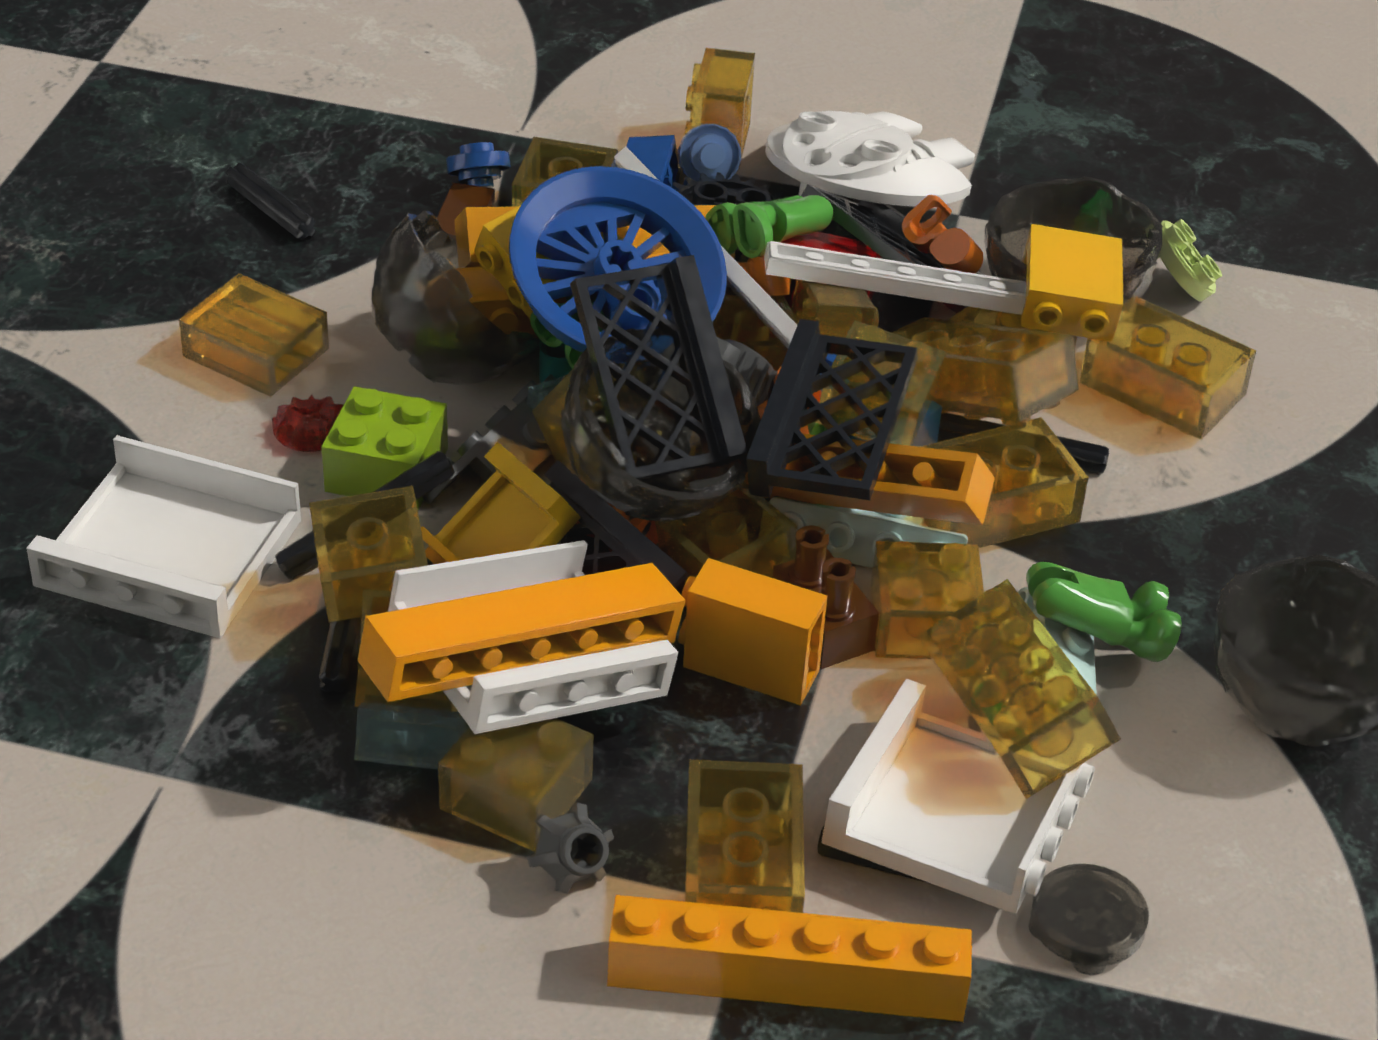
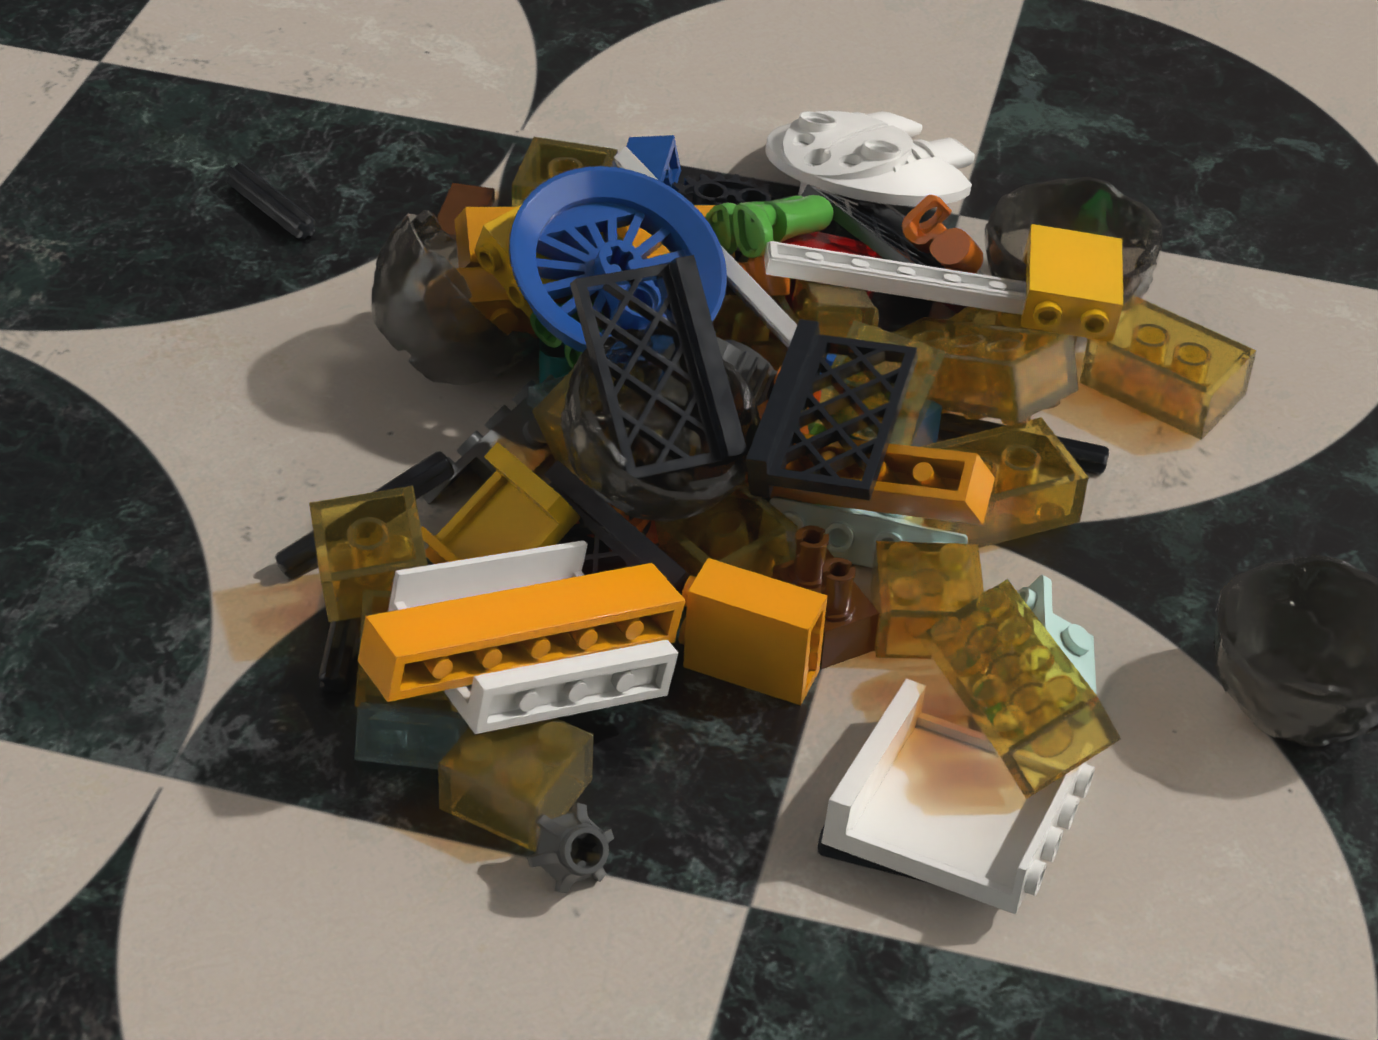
white panel [26,435,301,638] -> none
clear yellow brick [179,273,329,397] -> none
clear red gear [272,394,343,452] -> none
lime brick [321,386,448,510] -> none
blue plate [446,142,511,188] -> none
light orange brick [607,895,972,1022] -> none
medium blue plate [678,123,741,181] -> none
clear yellow brick [684,48,755,169] -> none
clear yellow brick [684,759,805,913] -> none
bright green piece [1026,562,1182,662] -> none
clear smoke tile [1028,864,1149,976] -> none
yellowish green tile [1150,219,1222,302] -> none

